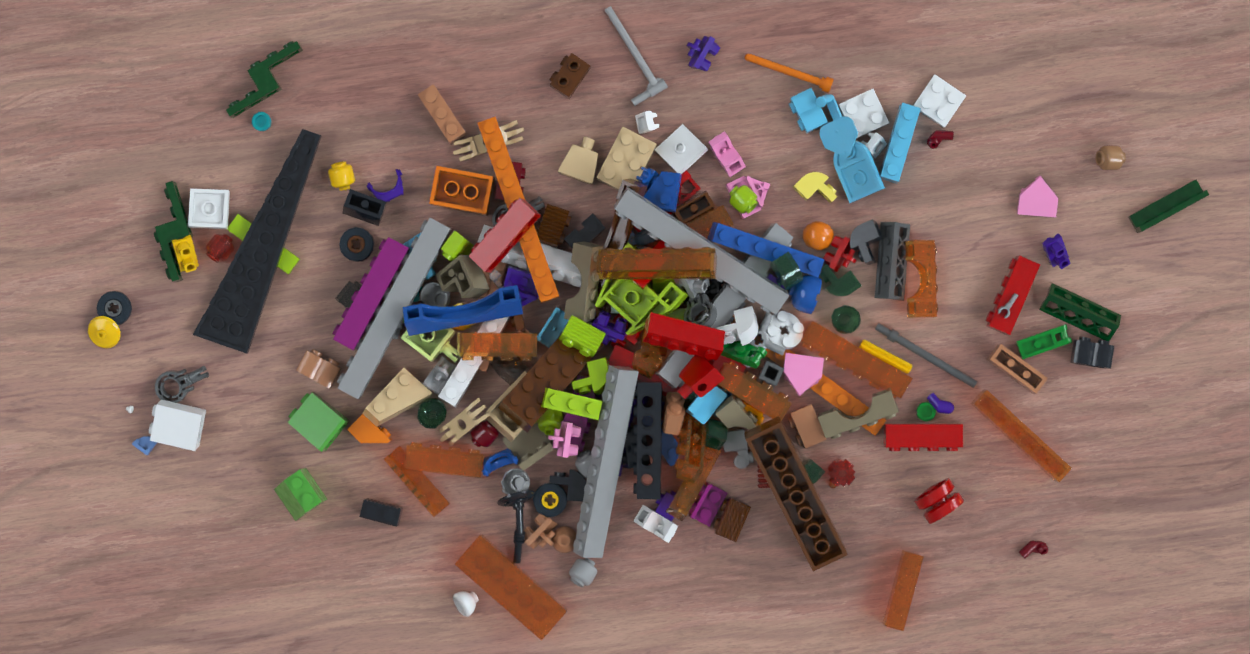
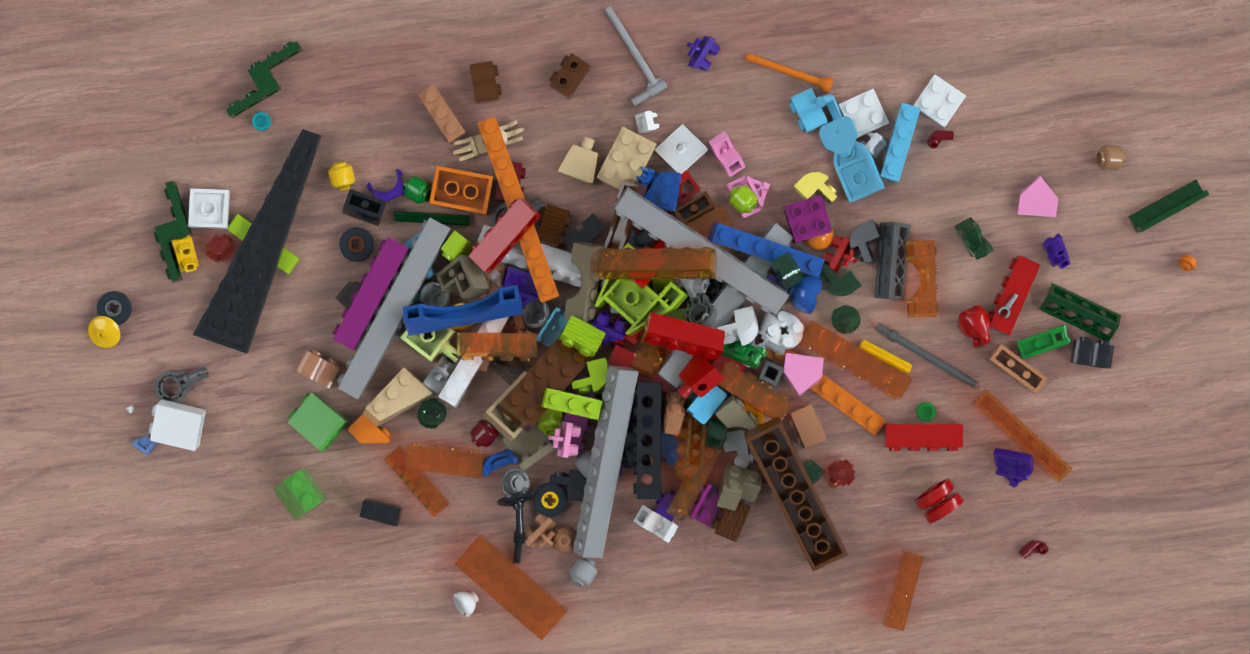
tan piece [439,398,491,446] -> none
dark tan arch [818,388,899,439] -> none
dark purple arm [927,393,954,414] -> none
none -> dark green axle [394,211,470,226]
none -> green head [403,176,432,204]
none -> reddish brown brick [470,61,502,104]
none -> light grey hair [522,297,550,328]
none -> dark tan brick [717,464,762,511]
none -> magenta bracket [783,195,832,244]
none -> clear green brick [954,217,994,260]
none -> red piece [957,305,990,348]
none -> dark purple slope [993,448,1034,488]
none -> orange plate [1178,254,1197,271]

